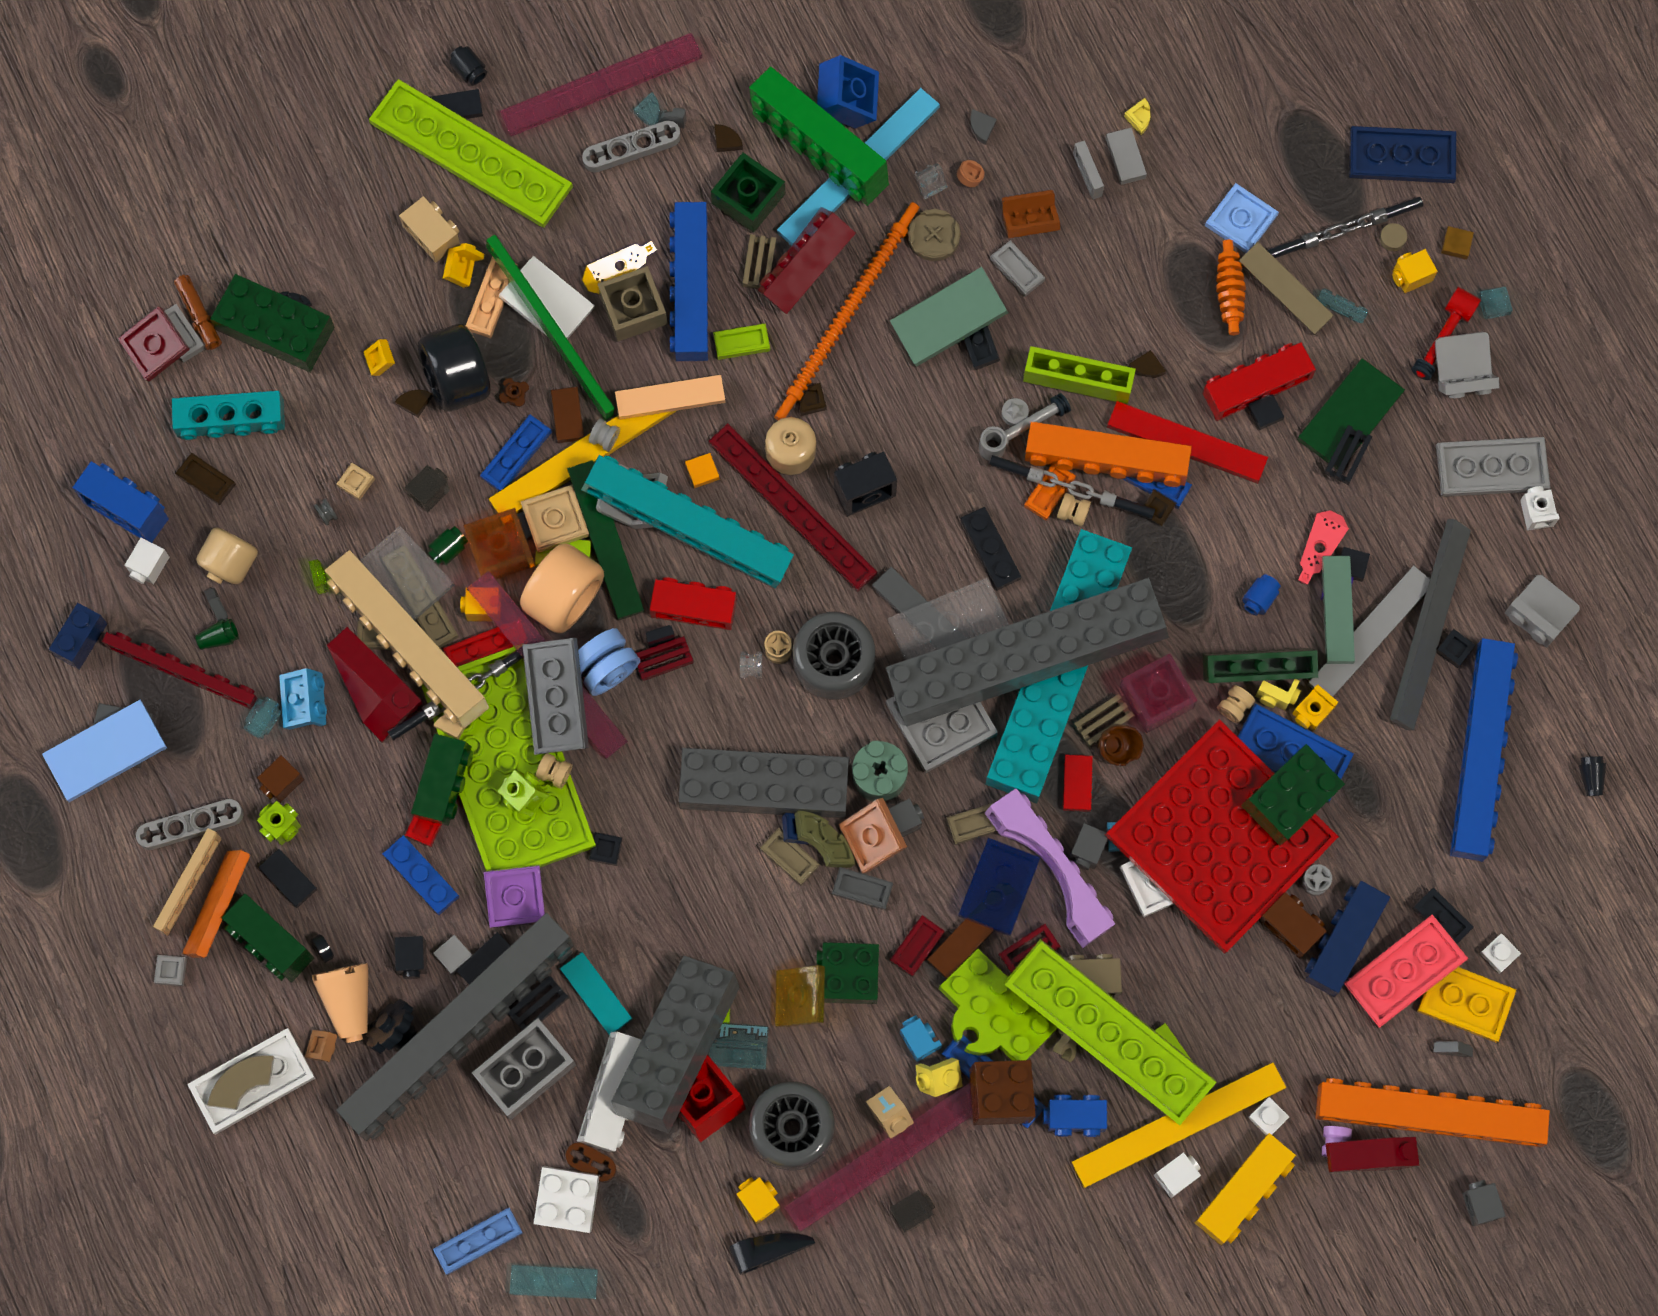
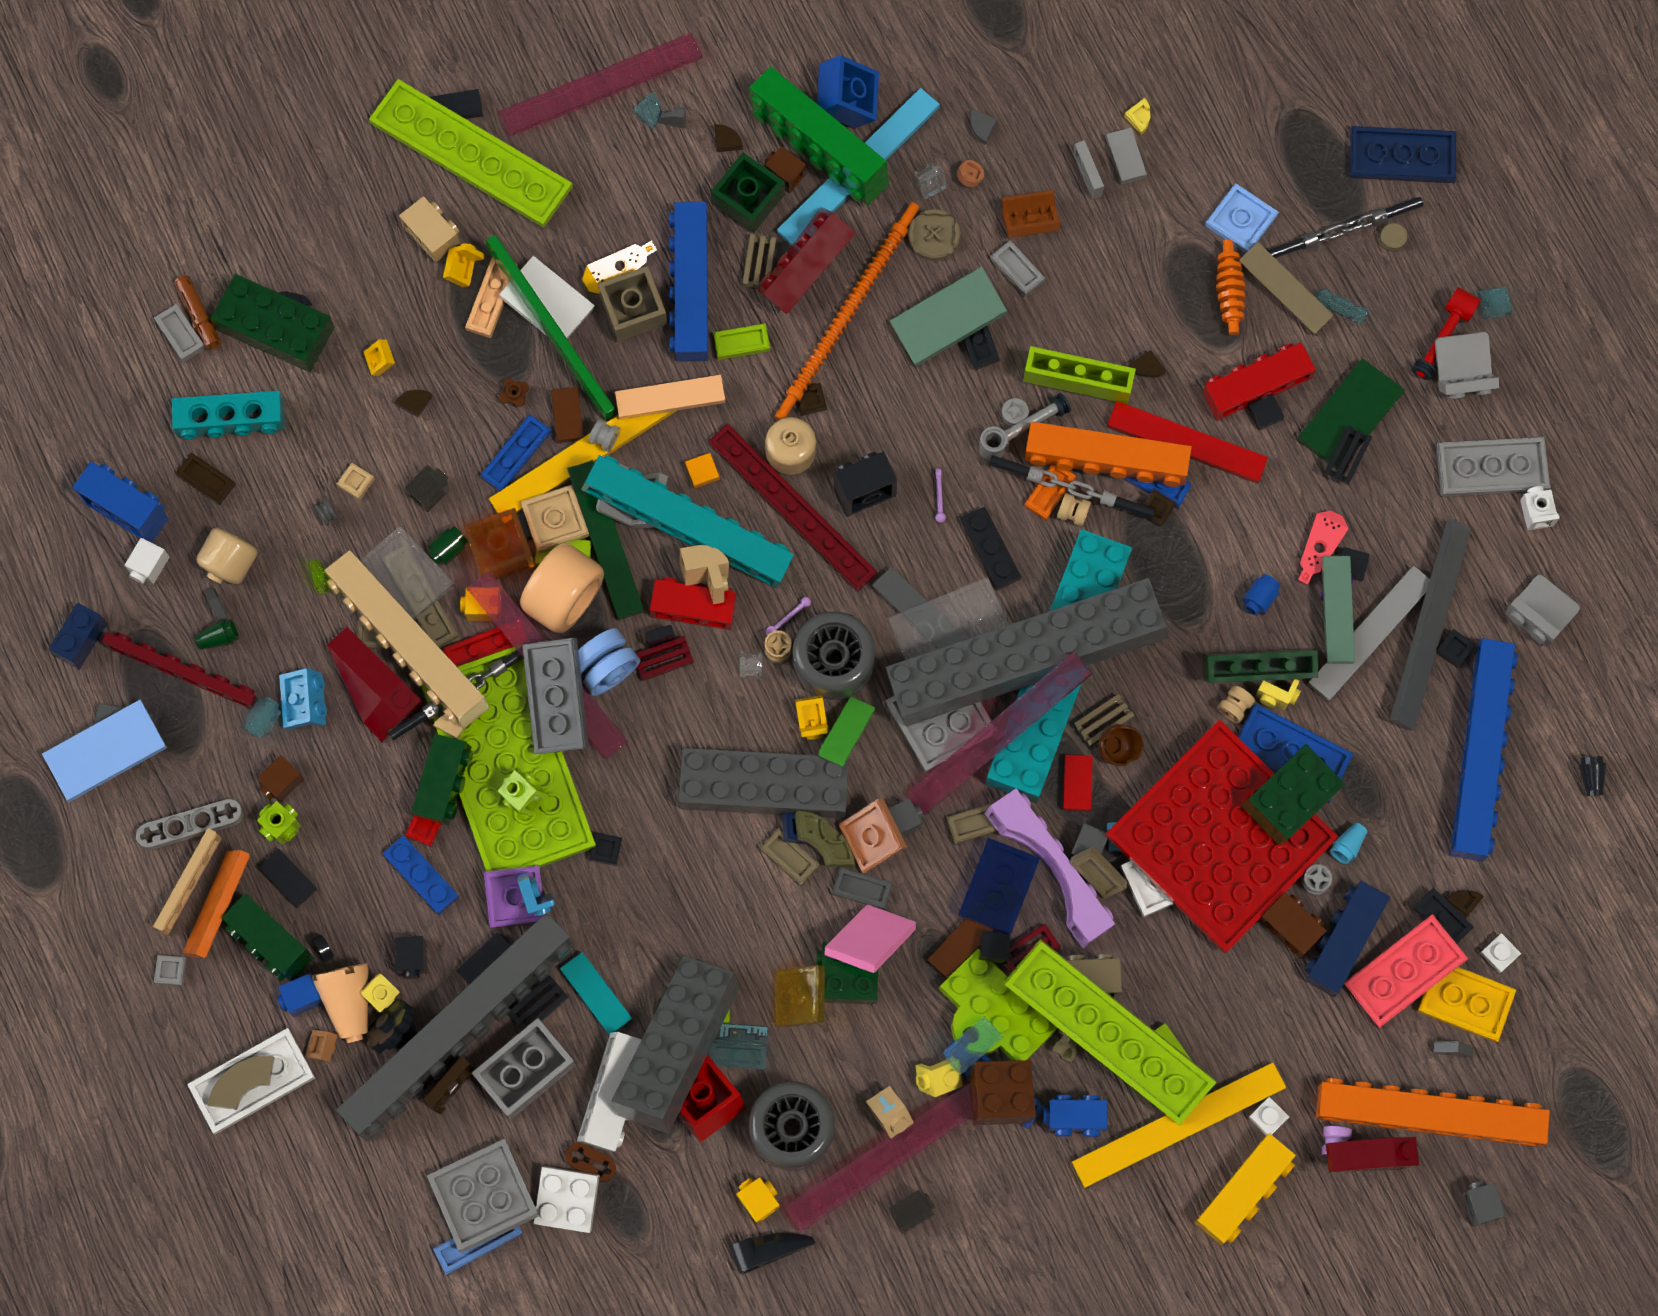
tile [118,306,190,382] -> none
black wheel [418,324,491,412] -> none
light grey tile [433,935,472,975] -> none
black brick [449,46,488,86] -> none
clear light blue tile [510,1265,598,1299] -> none
tan wheel [535,753,573,789] -> none
light grey beam [582,121,681,173] -> none
sand green brick [852,741,908,802] -> none
dark red tile [890,915,945,978] -> none
dark azure brick [900,1015,942,1062] -> none
clear pink brick [1119,654,1198,734] -> none
white brick [1154,1152,1201,1198] -> none
yellow brick [1293,684,1338,732] -> none
yellow brick [1392,249,1438,293] -> none
pearl gold tile [1441,226,1474,259] -> none
none -> blue brick [277,974,323,1017]
none -> light yellow bracket [361,973,400,1012]
none -> dark brown plate [424,1056,476,1115]
none -> light grey plate [427,1139,539,1254]
none -> dark azure bracket [517,872,555,916]
none -> tan brick [680,545,729,604]
none -> reddish brown brick [764,146,806,194]
none -> lavender hinge [766,597,811,636]
none -> yellow bracket [795,696,829,740]
none -> bright green tile [818,697,876,767]
none -> bright pink tile [825,904,916,973]
none -> clear pink tile [907,652,1093,815]
none -> lavender hinge [935,468,946,523]
none -> clear light blue tile [942,1016,1003,1075]
none -> black tile [979,930,1010,964]
none -> dark tan tile [1070,846,1128,899]
none -> medium azure cone [1330,822,1368,864]
none -> dark brown tile [1446,891,1484,919]

